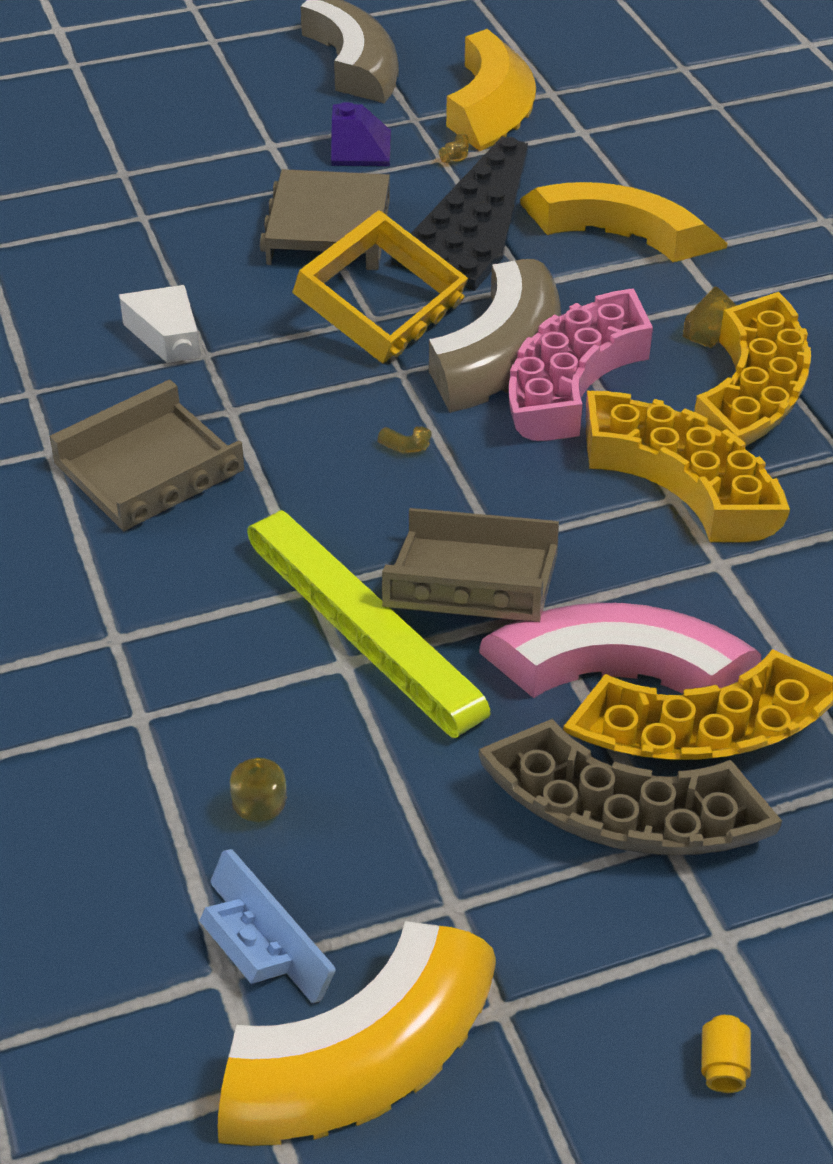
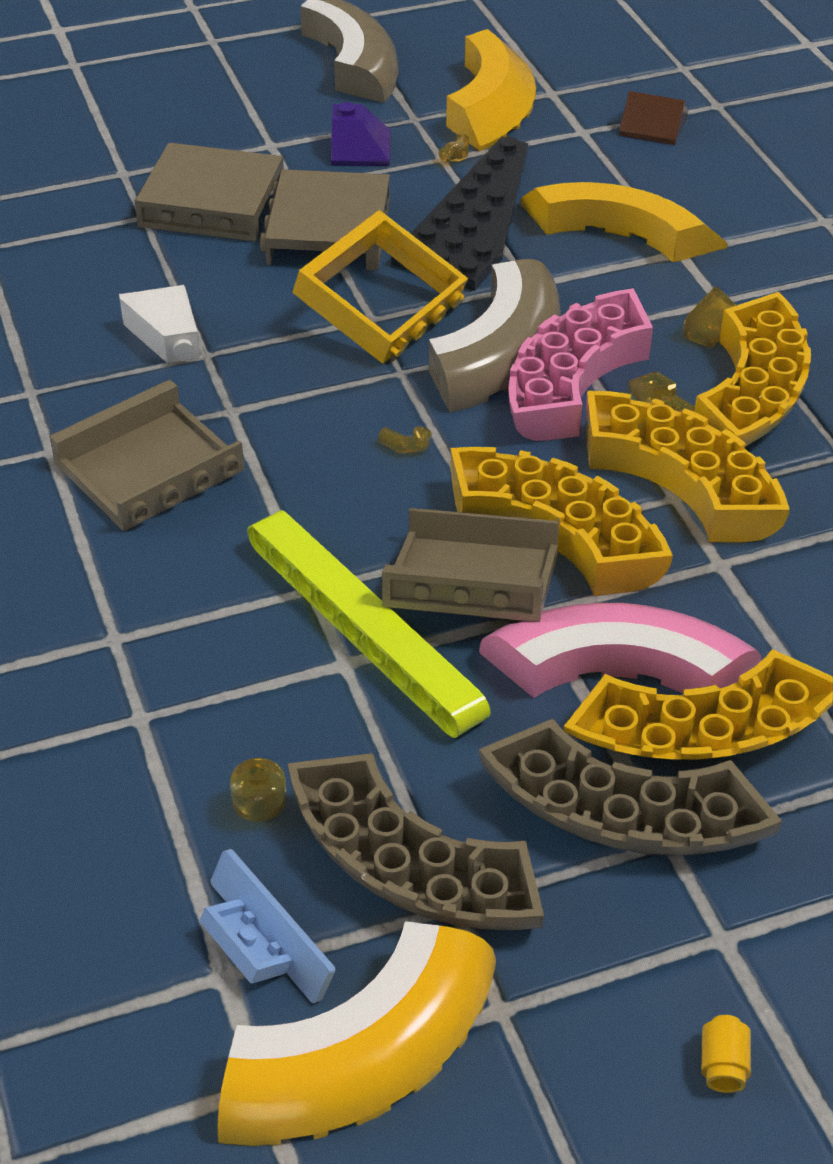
none -> dark tan panel [135,142,284,242]
none -> dark tan brick [288,753,544,930]
none -> yellow brick [450,447,673,596]
none -> reddish brown slope [619,91,688,145]
none -> clear yellow slope [628,371,695,412]

